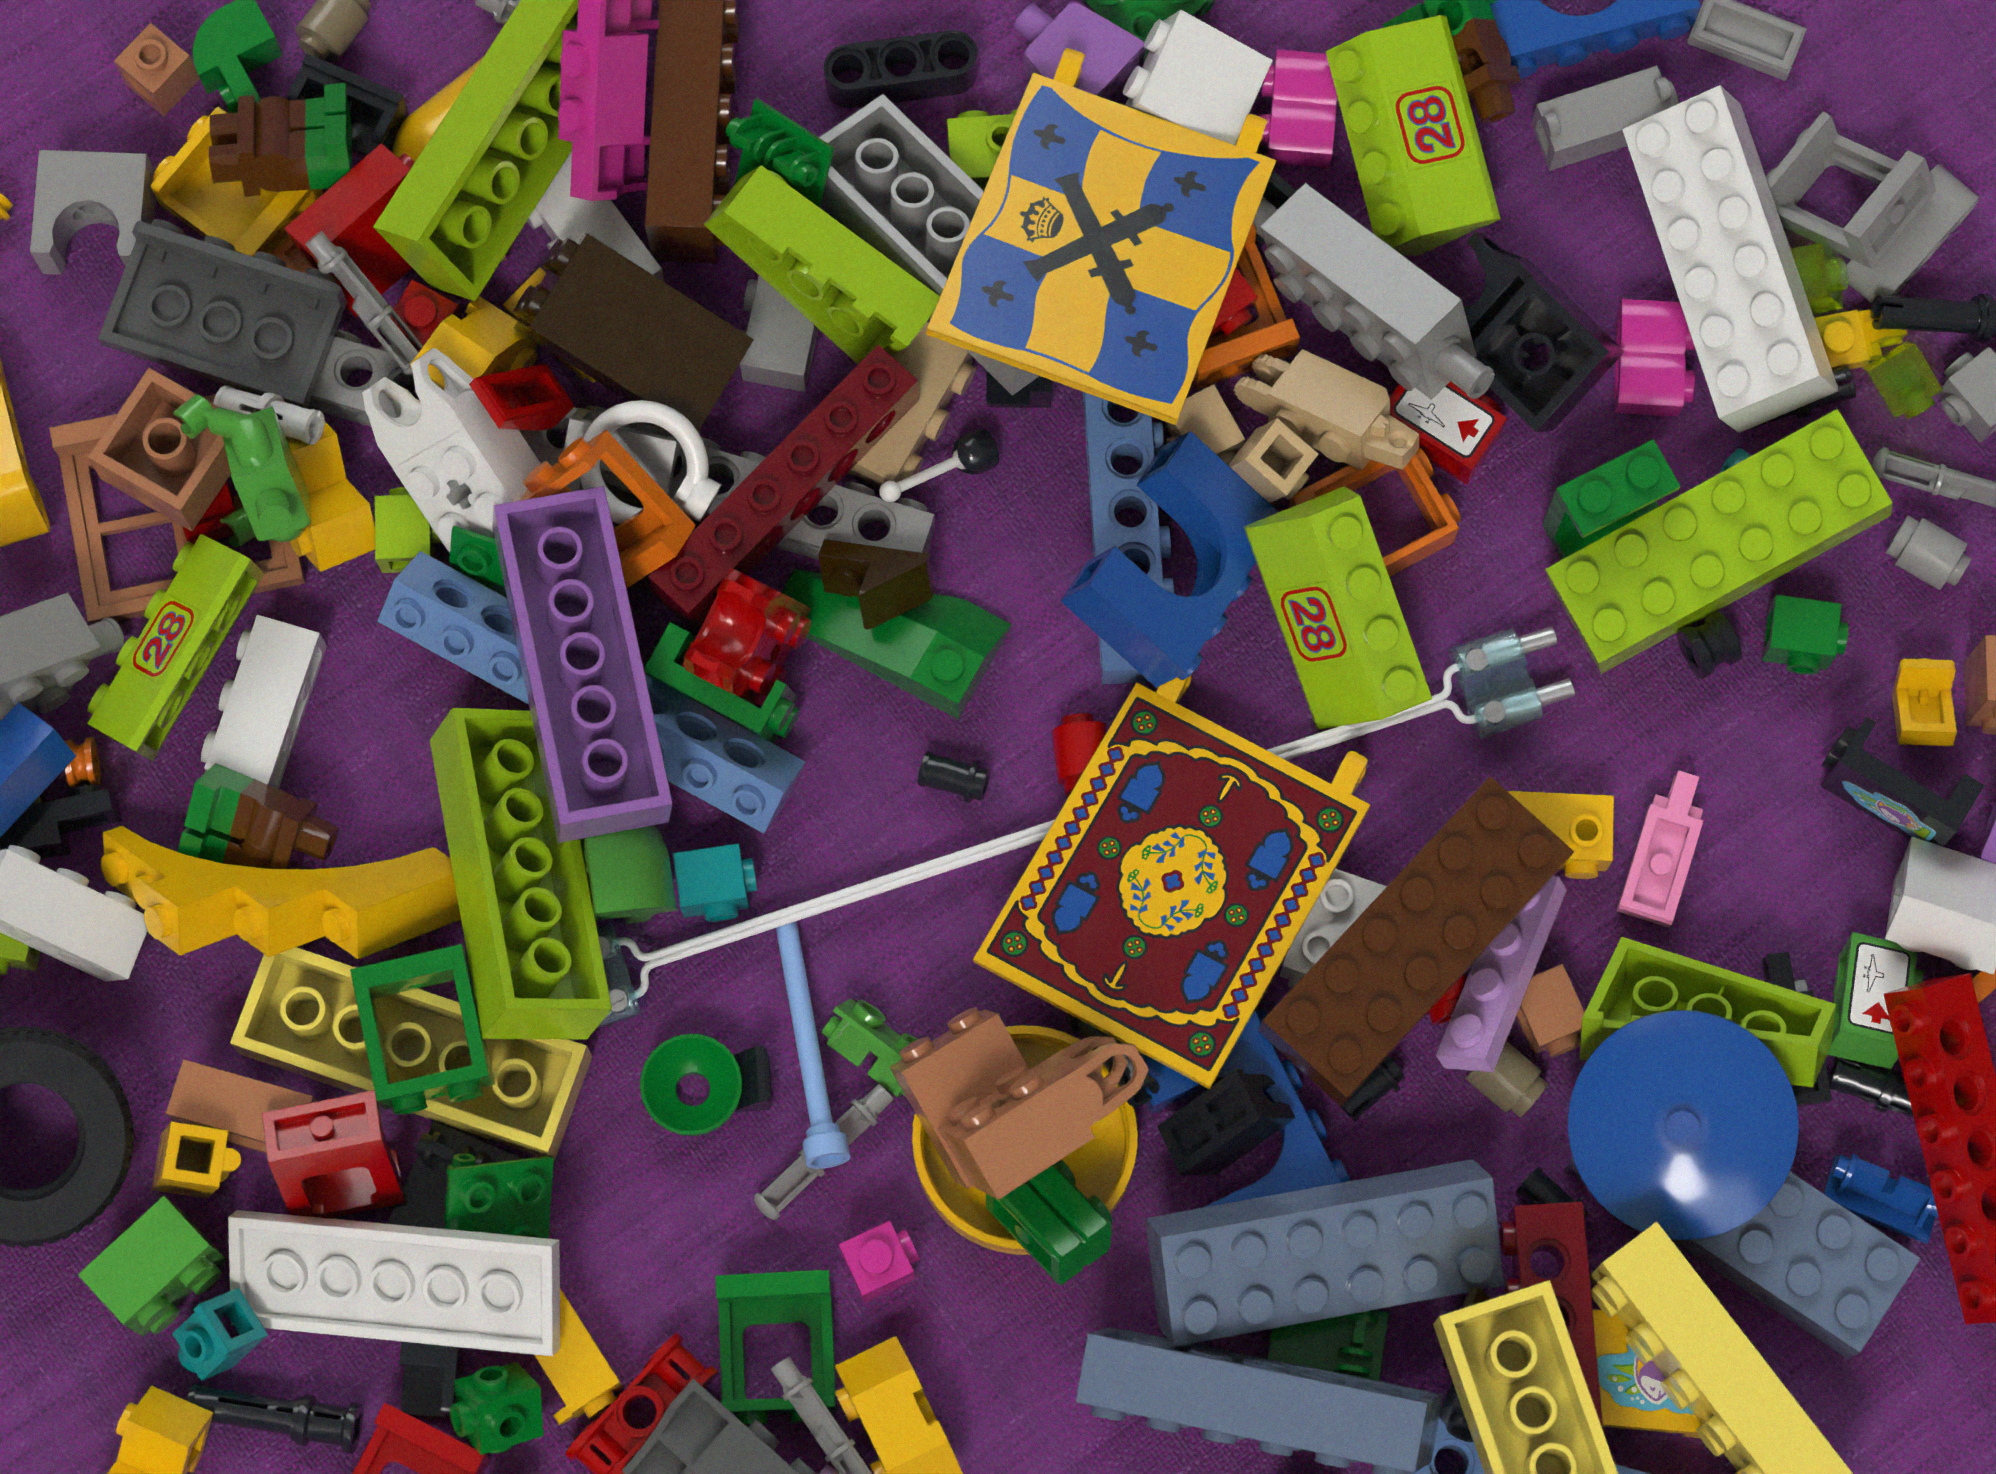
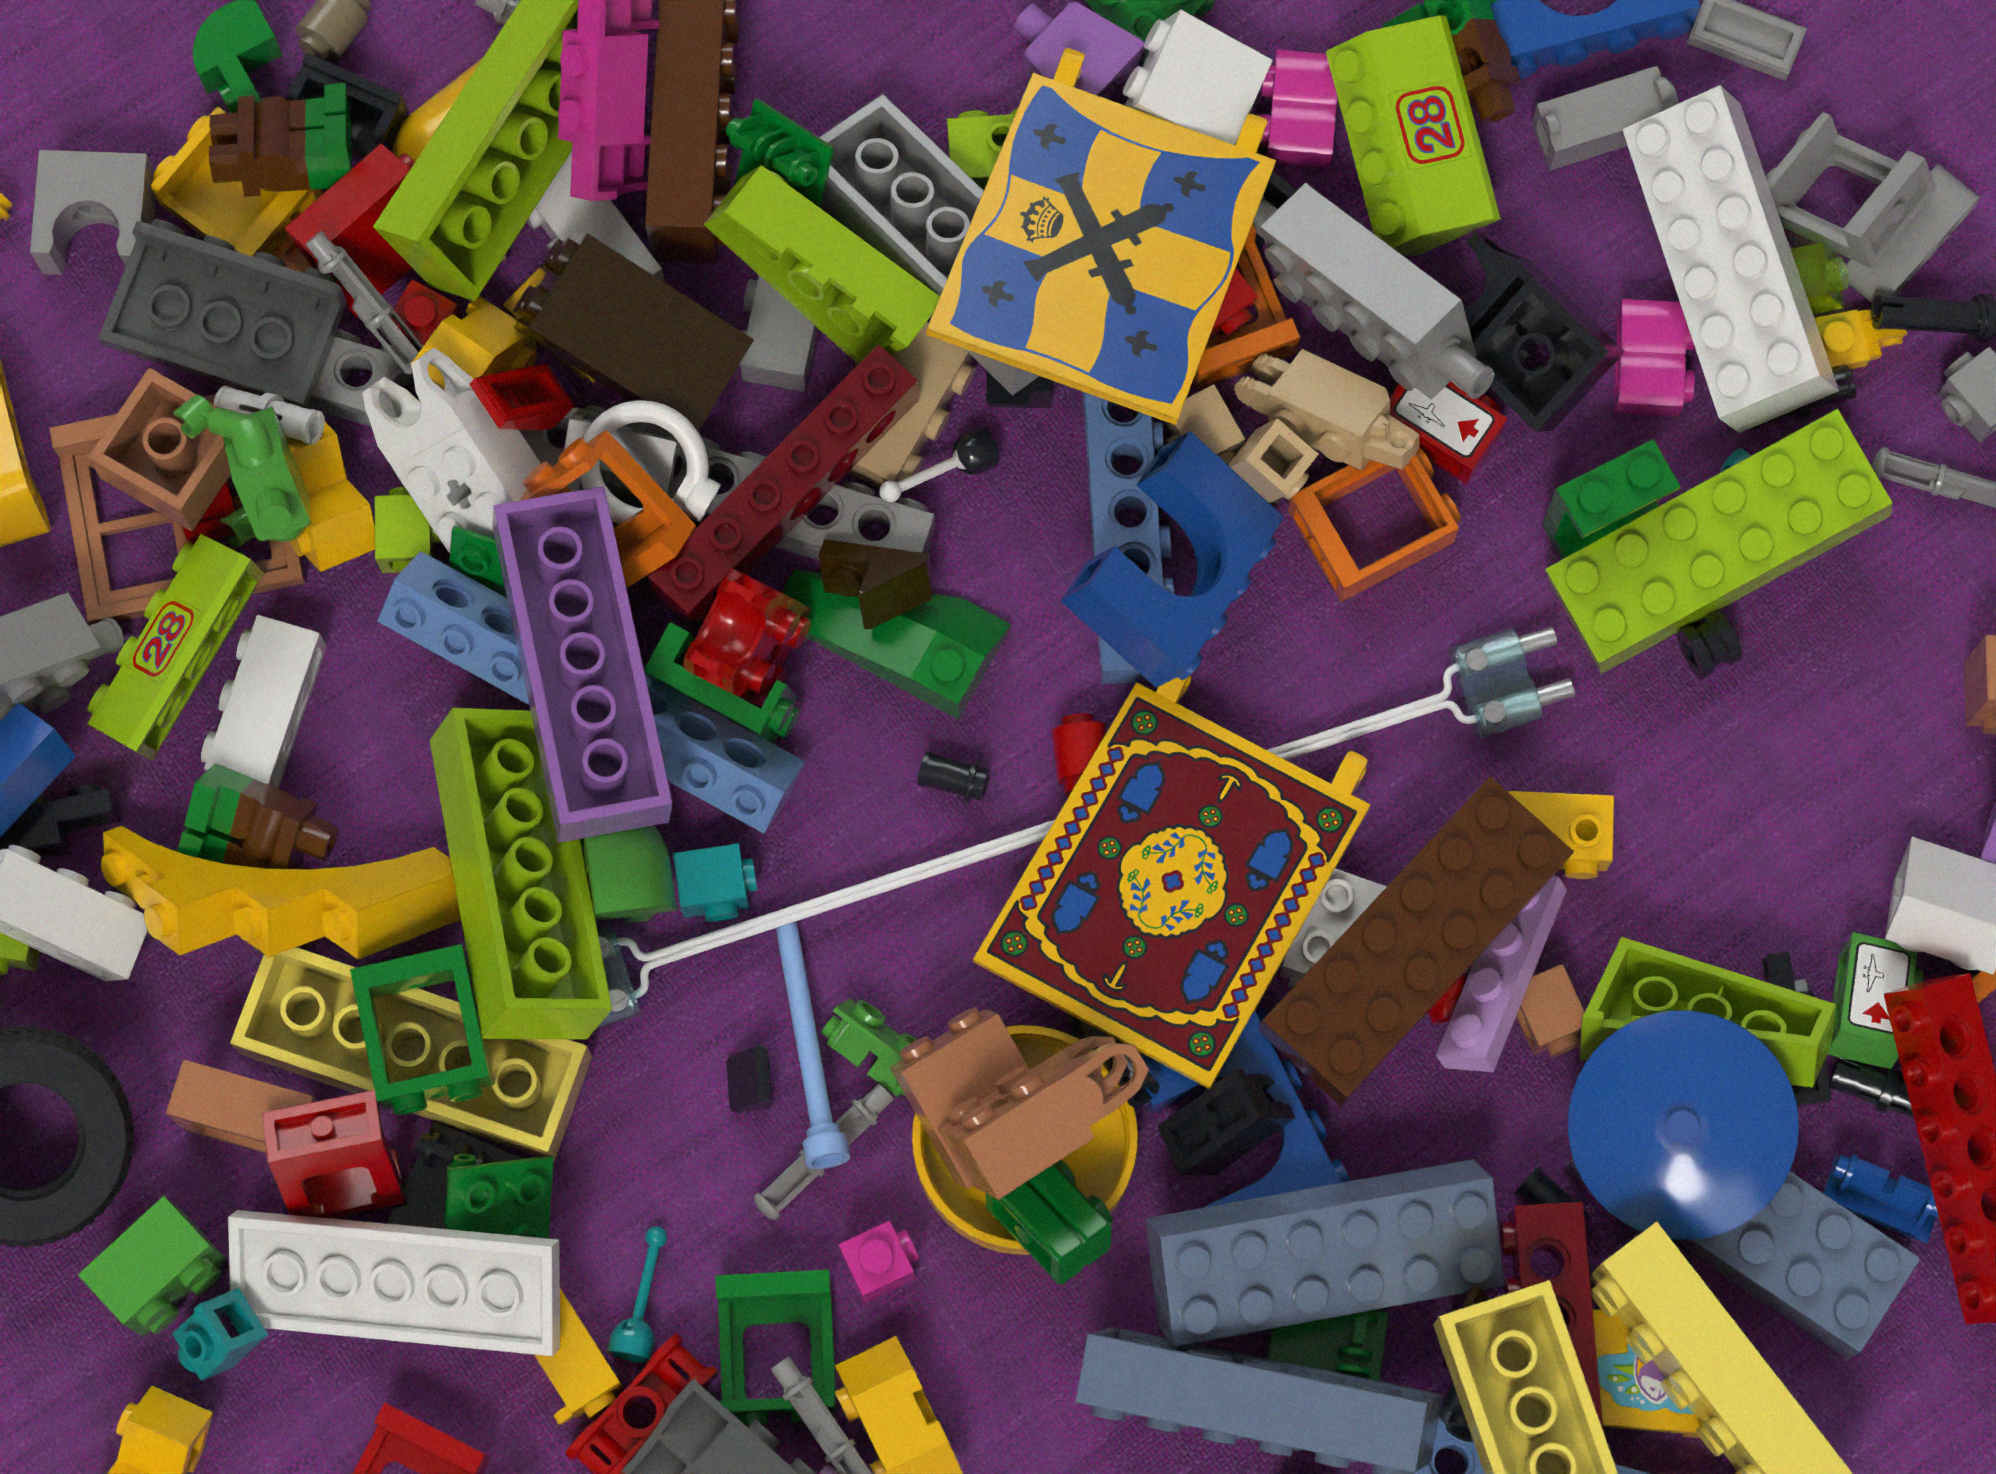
orange bush [65,737,101,789] -> none
nougat brick [114,23,200,116] -> none
yellow brick [151,1122,241,1199] -> none
black pin [187,1383,364,1454] -> none
black panel [399,1342,464,1418] -> none
green brick [450,1362,544,1455] -> none
green piece [640,1034,743,1136] -> none
black beam [824,30,978,108] -> none
lime slope [1243,486,1432,730] -> none
black pin [1341,1056,1405,1122] -> none
dark tan brick [1464,1041,1548,1118] -> none
bright pink hinge [1616,770,1704,928] -> none
green brick [1762,595,1848,675] -> none
black panel [1821,717,1984,847] -> none
clear neon green brick [1862,340,1943,419] -> none
light grey brick [1885,516,1972,591] -> none
yellow bracket [1892,658,1957,746] -> none
none -> teal hinge [607,1226,668,1363]

